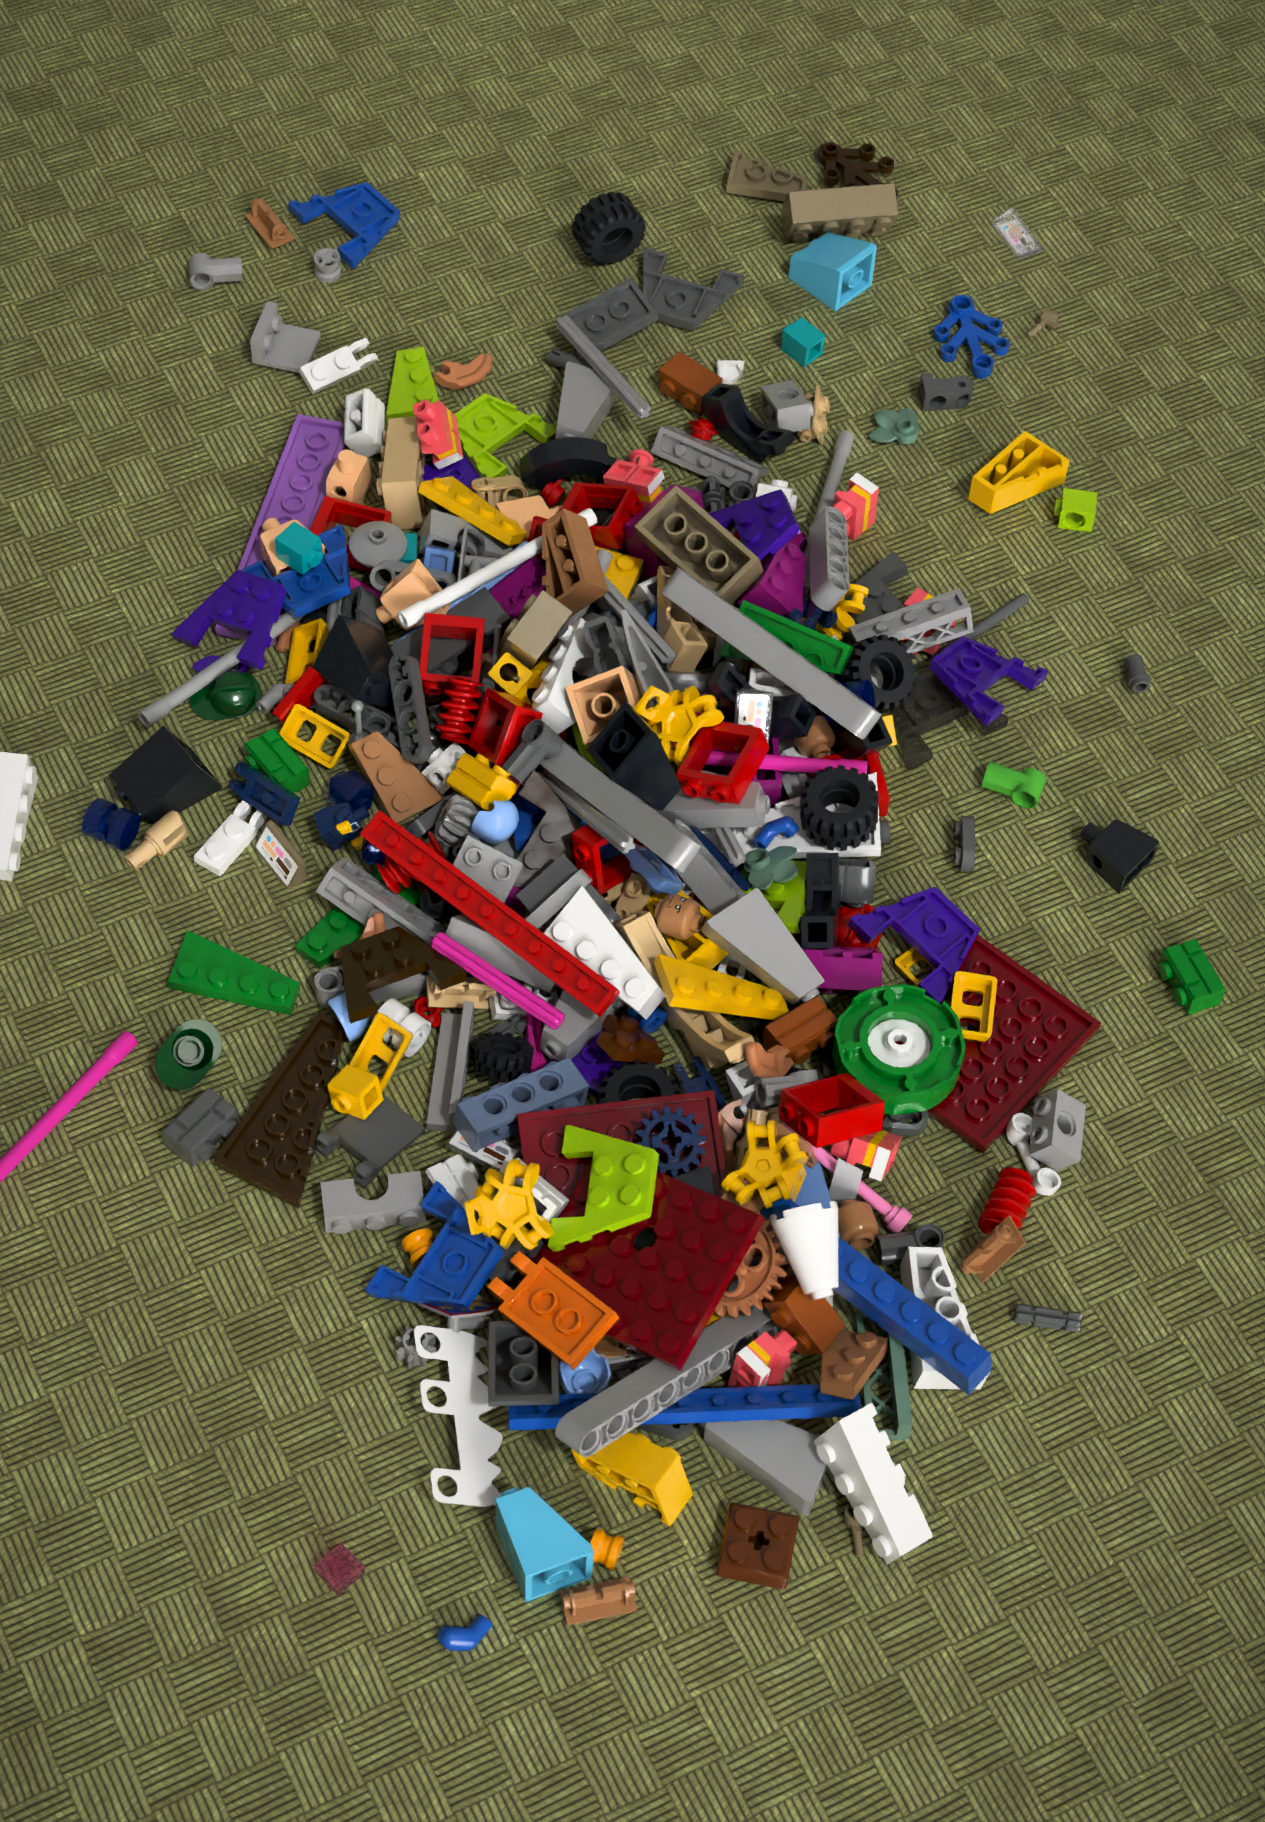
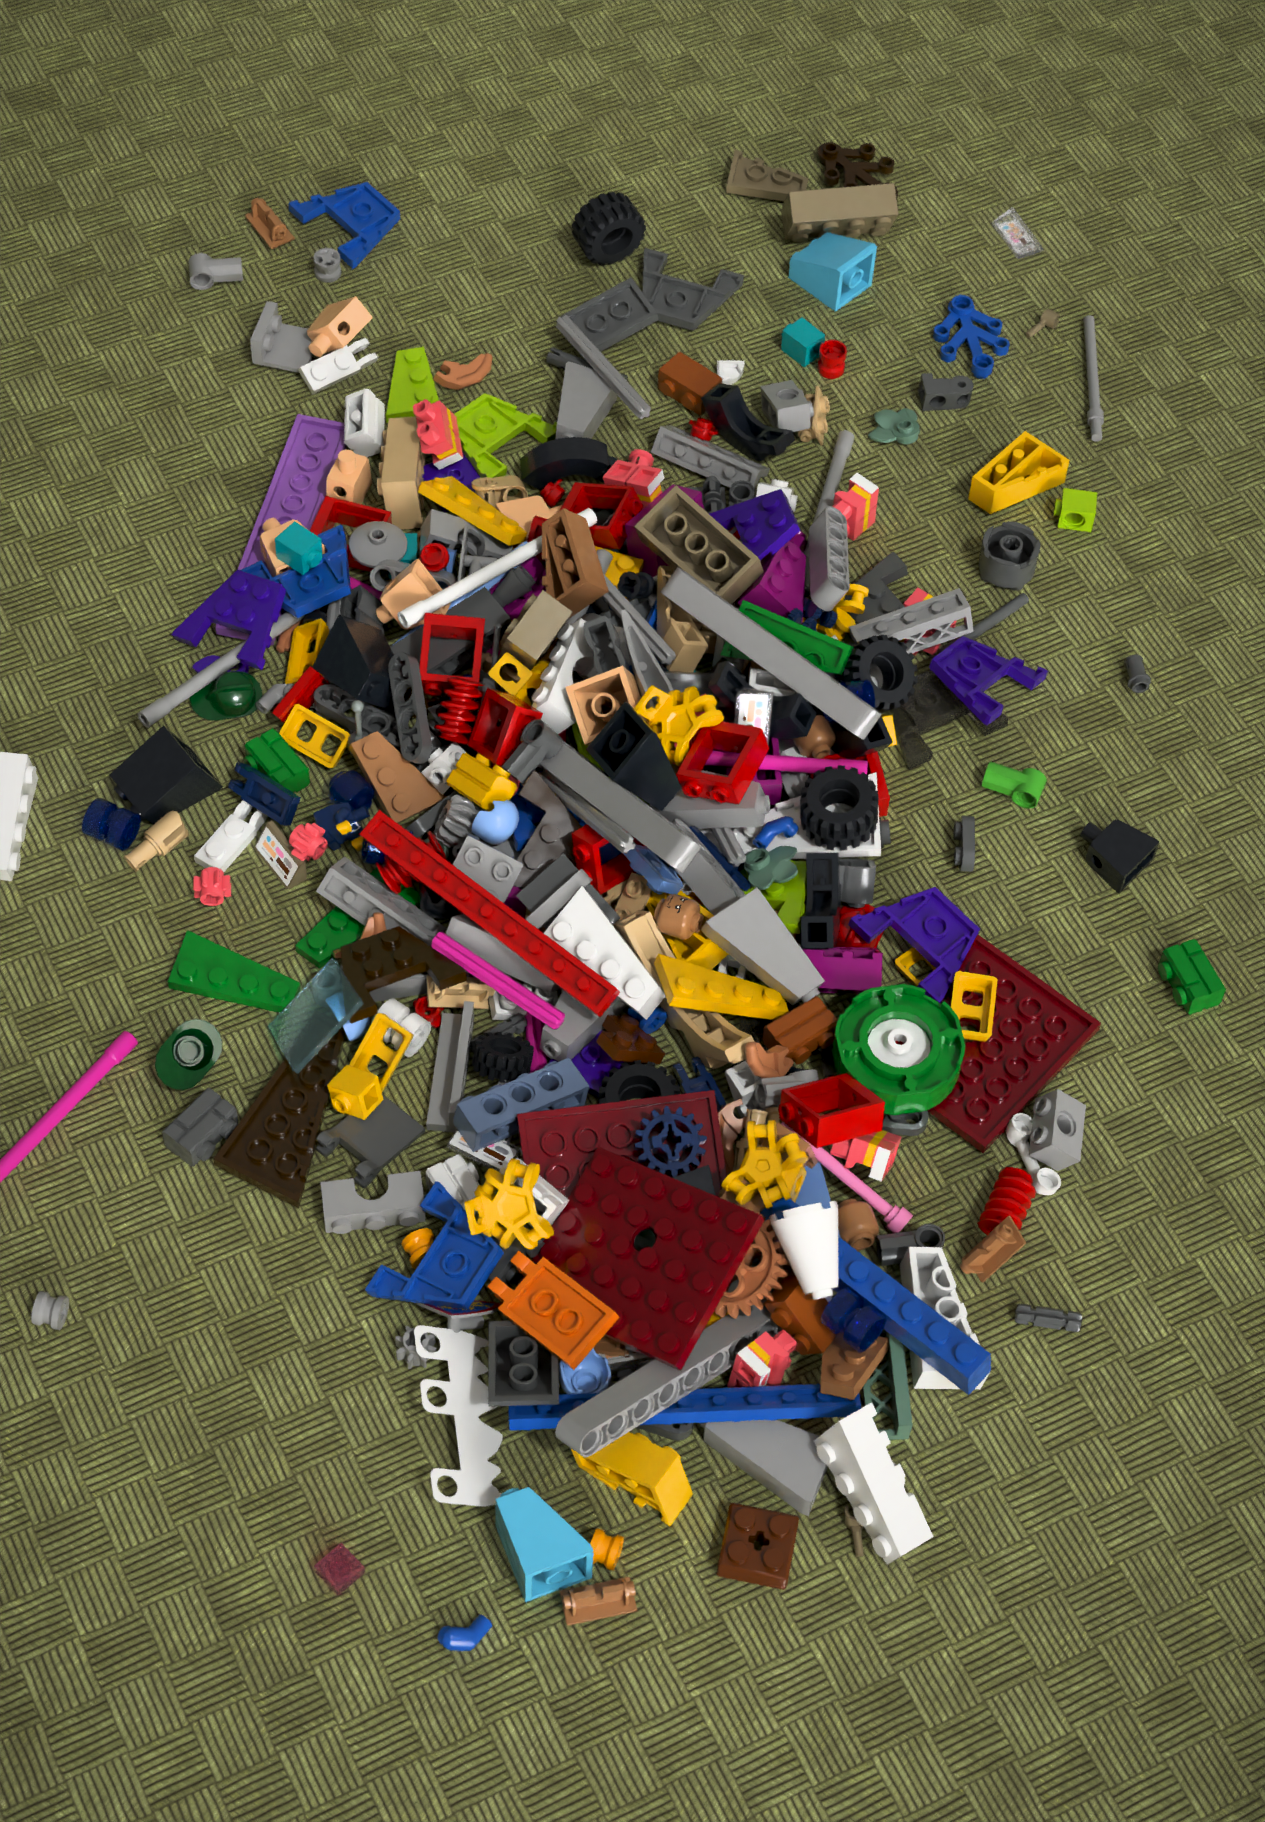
lime wing [548,1125,659,1252] -> none
white sticker [829,1158,863,1204] -> none
none -> light grey wheel [31,1291,69,1330]
none -> coral gear [193,867,231,906]
none -> clear light blue piece [267,958,364,1073]
none -> coral gear [289,823,328,862]
none -> light nougat torso [307,296,373,357]
none -> red plate [420,543,450,572]
none -> dark grey cone [492,565,536,608]
none -> black bush [618,572,655,599]
none -> red wheel [817,340,847,379]
none -> clear blue wheel [820,1287,887,1353]
none -> dark grey brick [978,521,1040,591]
none -> light grey bar [1083,315,1104,442]

